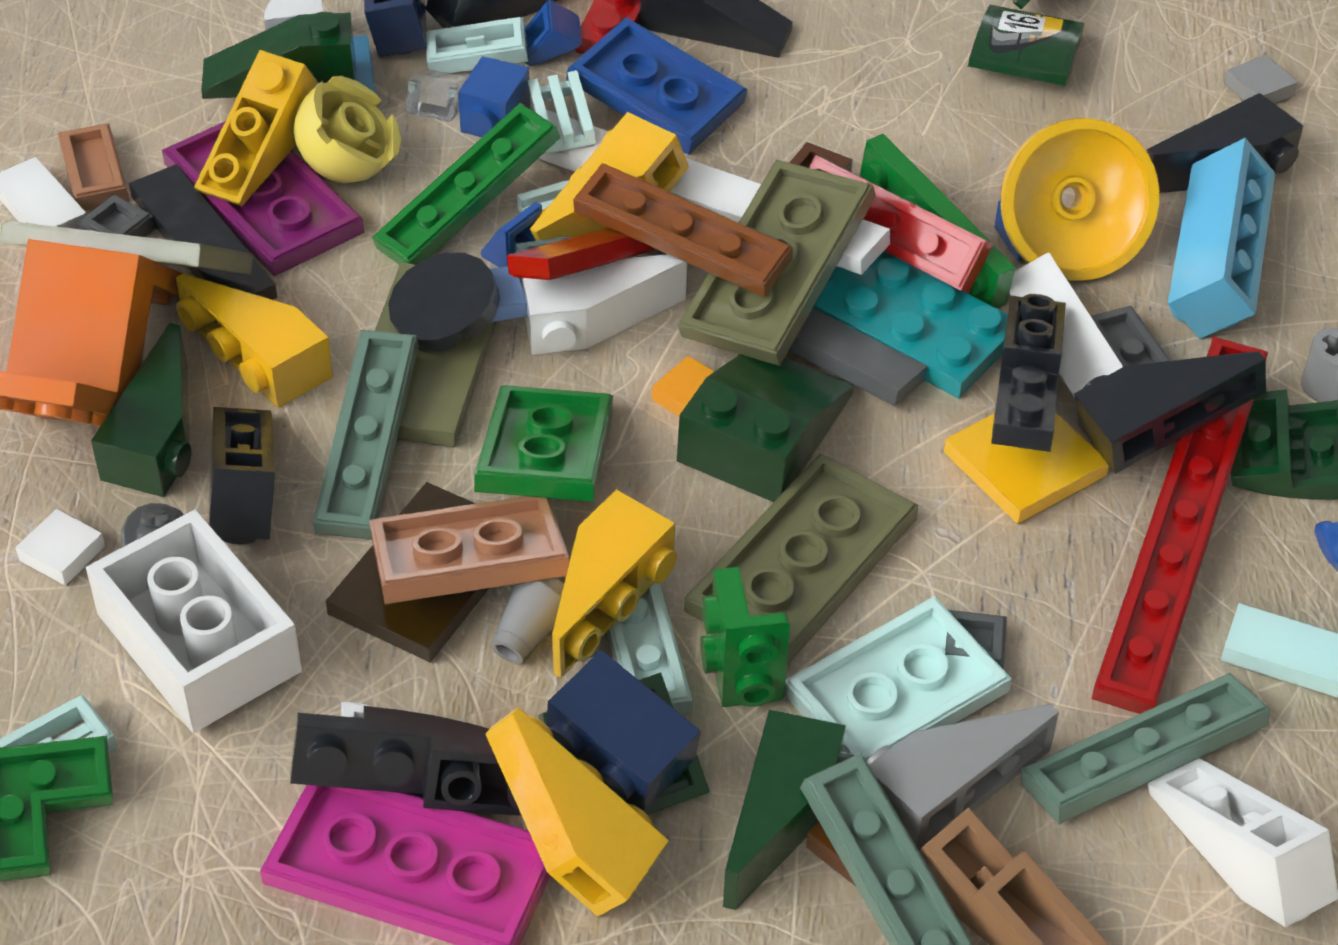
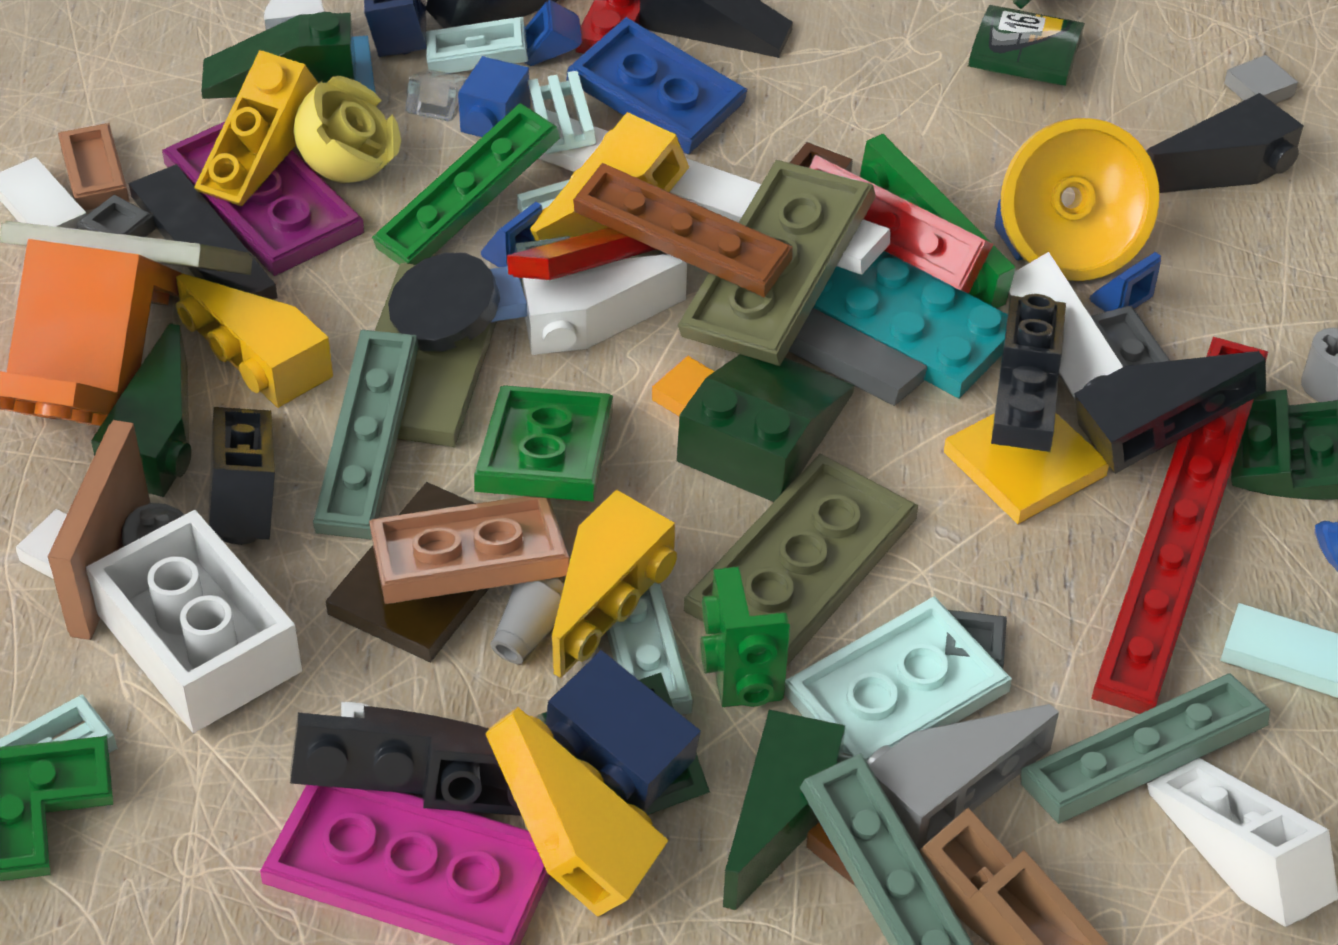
medium azure brick [1168,138,1275,339] -> none
none -> nougat tile [47,420,150,640]
none -> blue slope [1089,252,1161,312]

